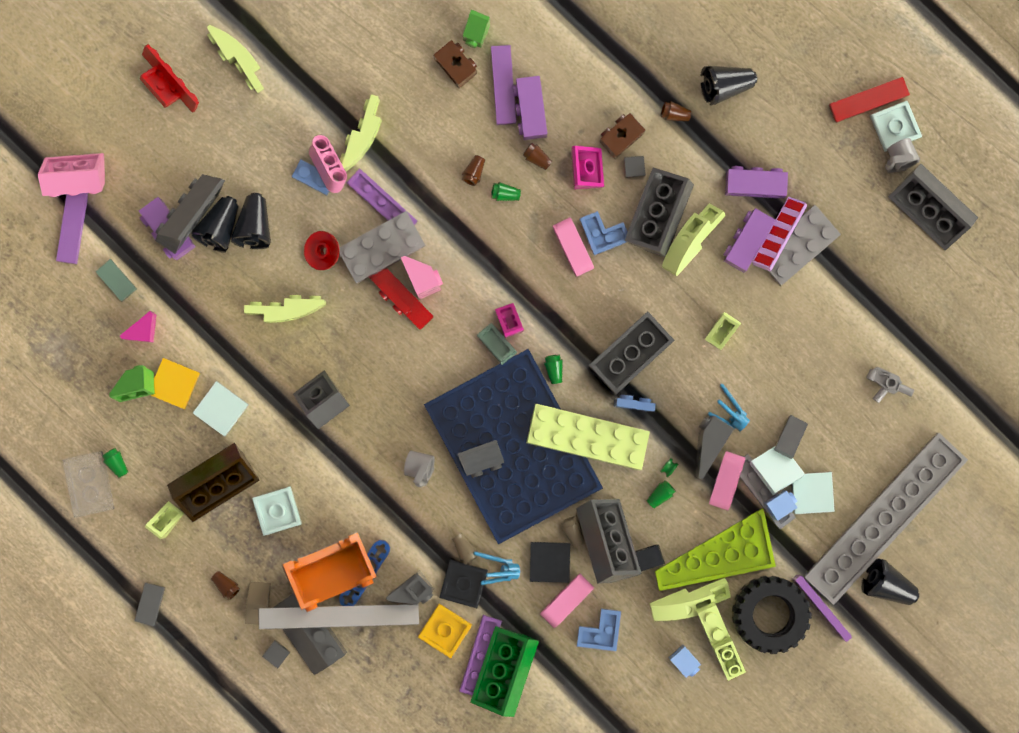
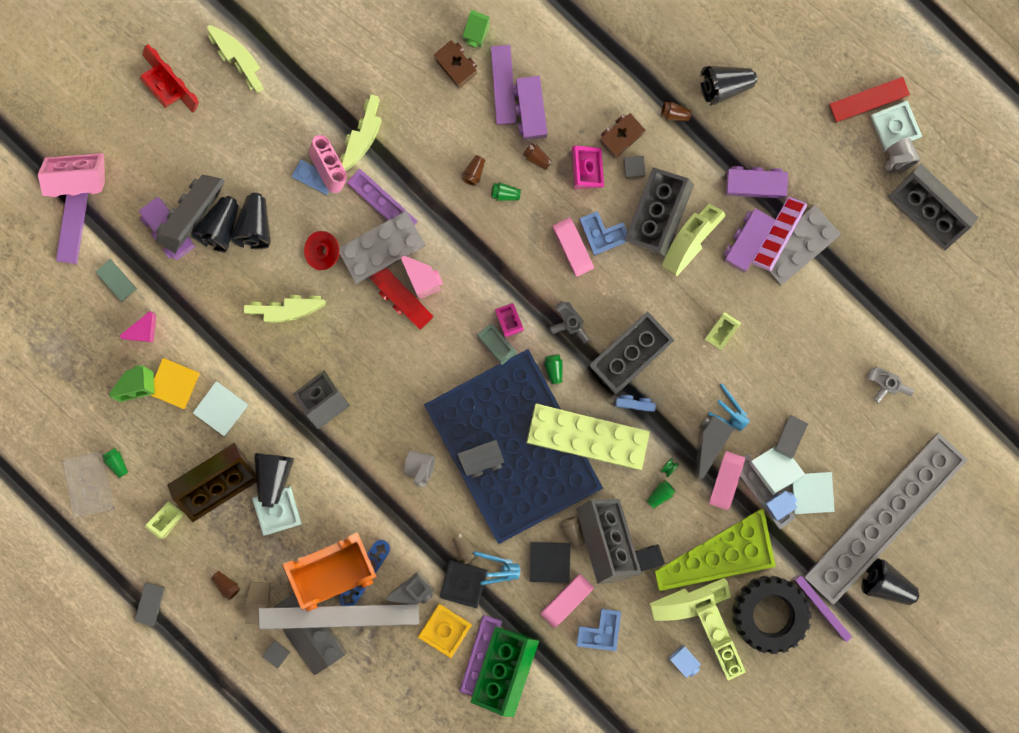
none -> black cone [254,453,294,508]
none -> dark grey piece [550,301,590,344]

